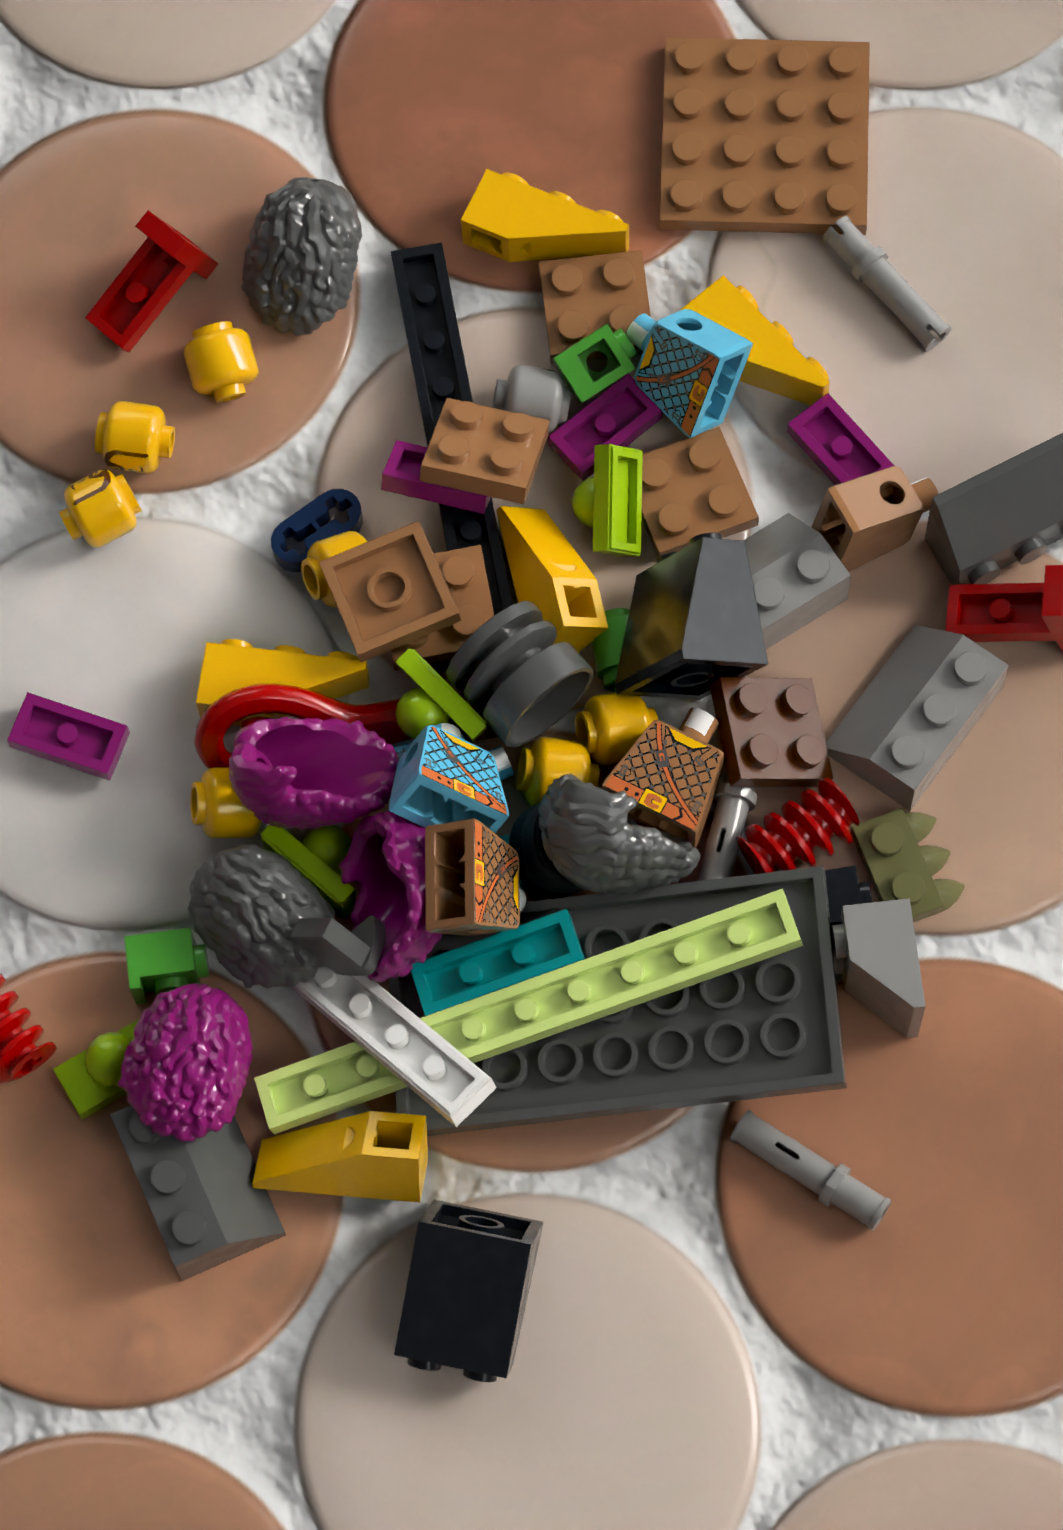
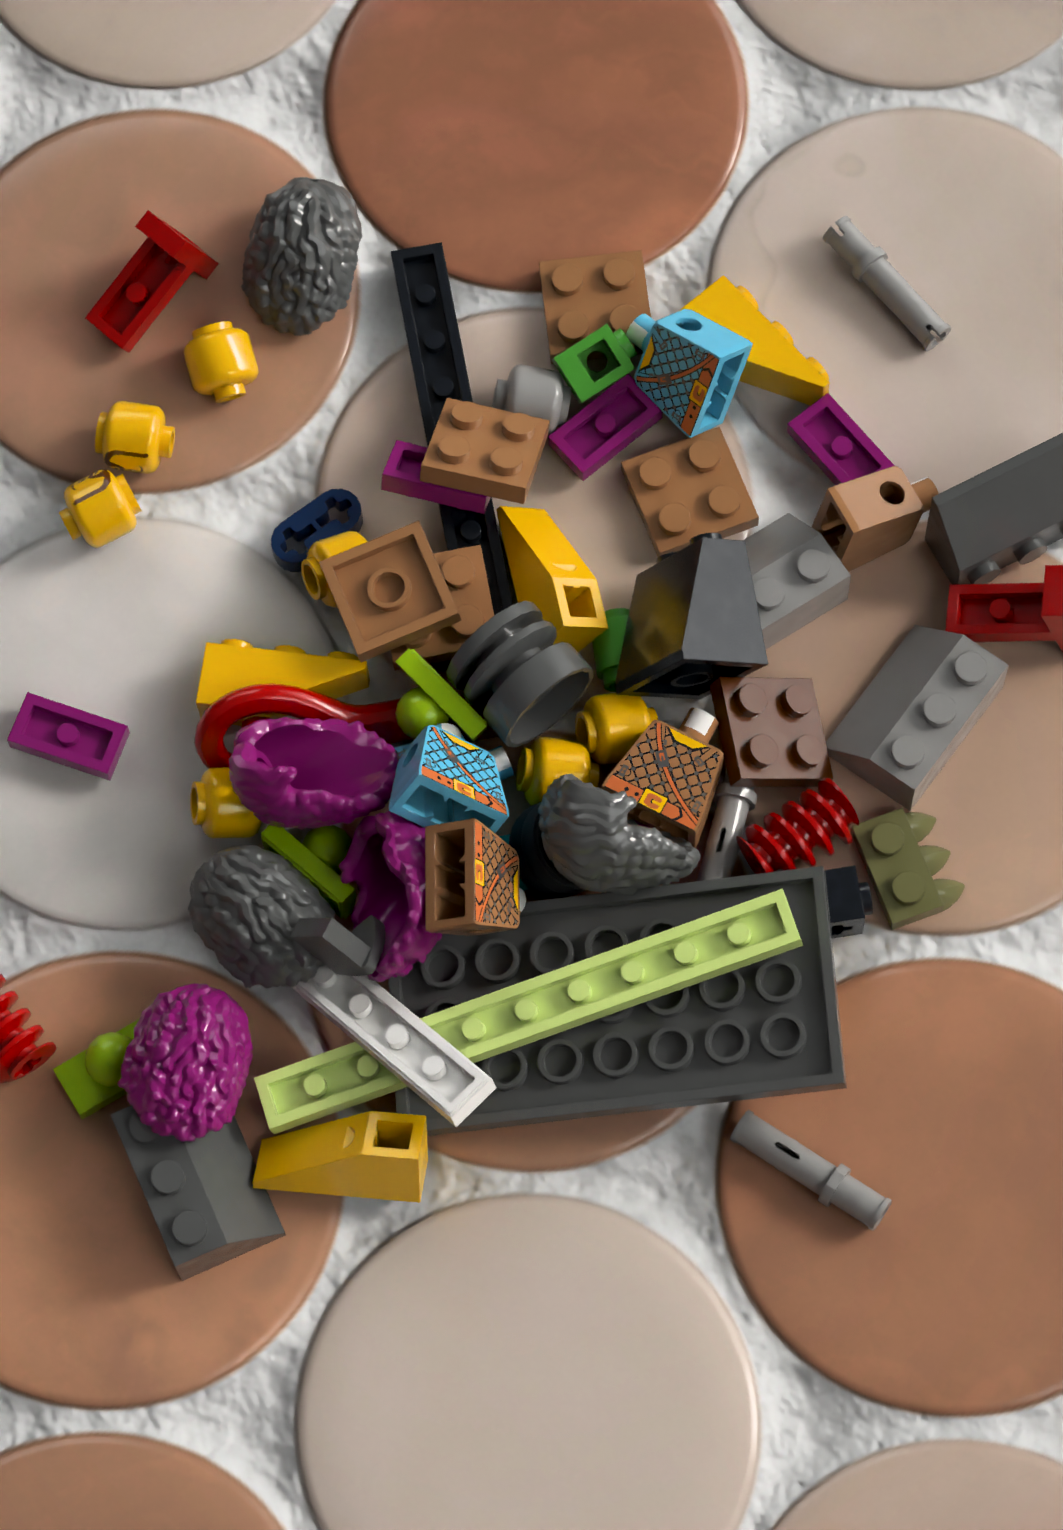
bright green brick [124,928,210,1004] -> none
black slope [394,1199,543,1382] -> none
teal plate [411,909,585,1016] -> none
yellow slope [461,169,629,262] -> none
lime tile [571,444,643,557] -> none
medium nougat plate [659,37,870,235] -> none
light grey slope [831,898,926,1038] -> none

